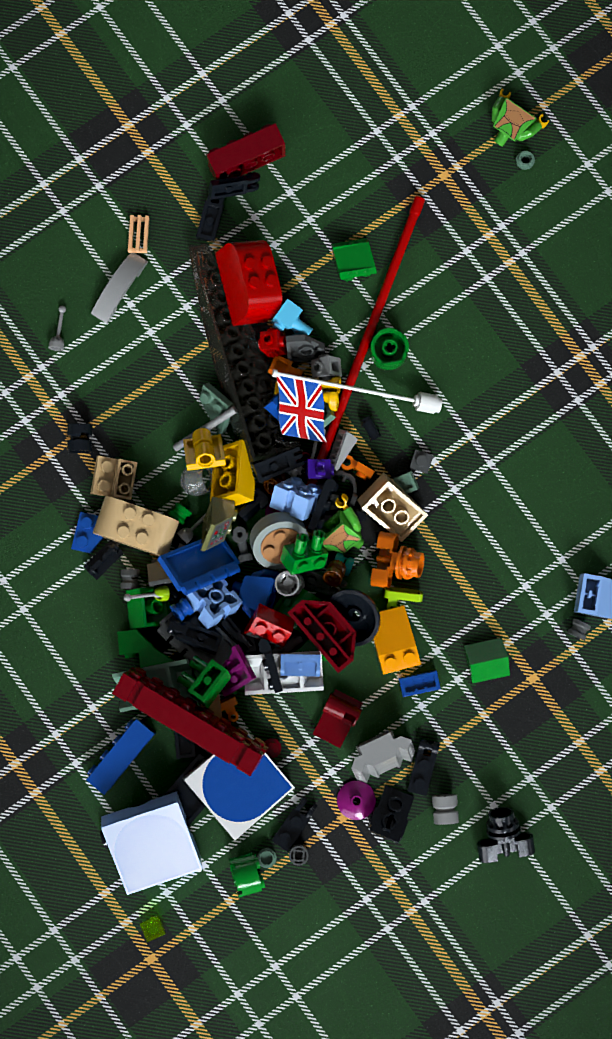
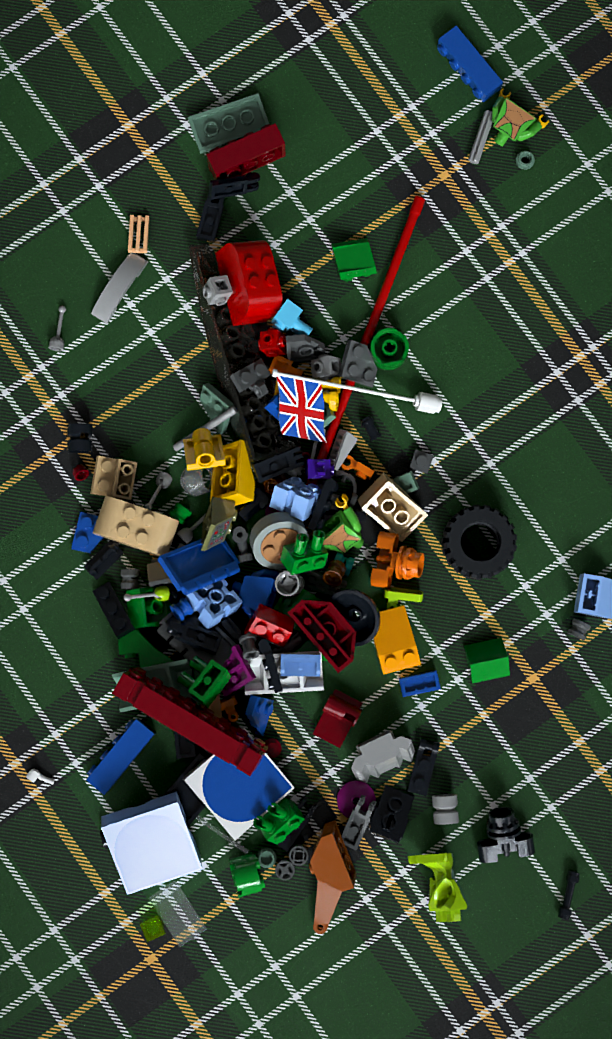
none -> white hand [26,769,55,785]
none -> dark red hinge [72,464,89,481]
none -> black plate [92,582,135,639]
none -> light grey hinge [144,472,173,510]
none -> clear piece [149,880,207,947]
none -> sand green plate [188,93,269,154]
none -> clear piece [196,815,249,853]
none -> light grey brick [203,275,233,306]
none -> dark grey hinge [230,359,271,399]
none -> dark grey bush [239,634,260,660]
none -> blue wing [245,695,274,736]
none -> green brick [253,797,305,845]
none -> dark grey wheel [275,859,295,880]
none -> dark orange slope [308,820,357,934]
none -> dark grey plate [338,340,378,388]
none -> dark grey hinge [341,795,377,851]
none -> lime hips [408,853,467,922]
none -> blue brick [437,26,503,103]
none -> black tyre [441,505,517,579]
none -> light grey axle [468,110,492,164]
none -> black bar [558,870,580,920]

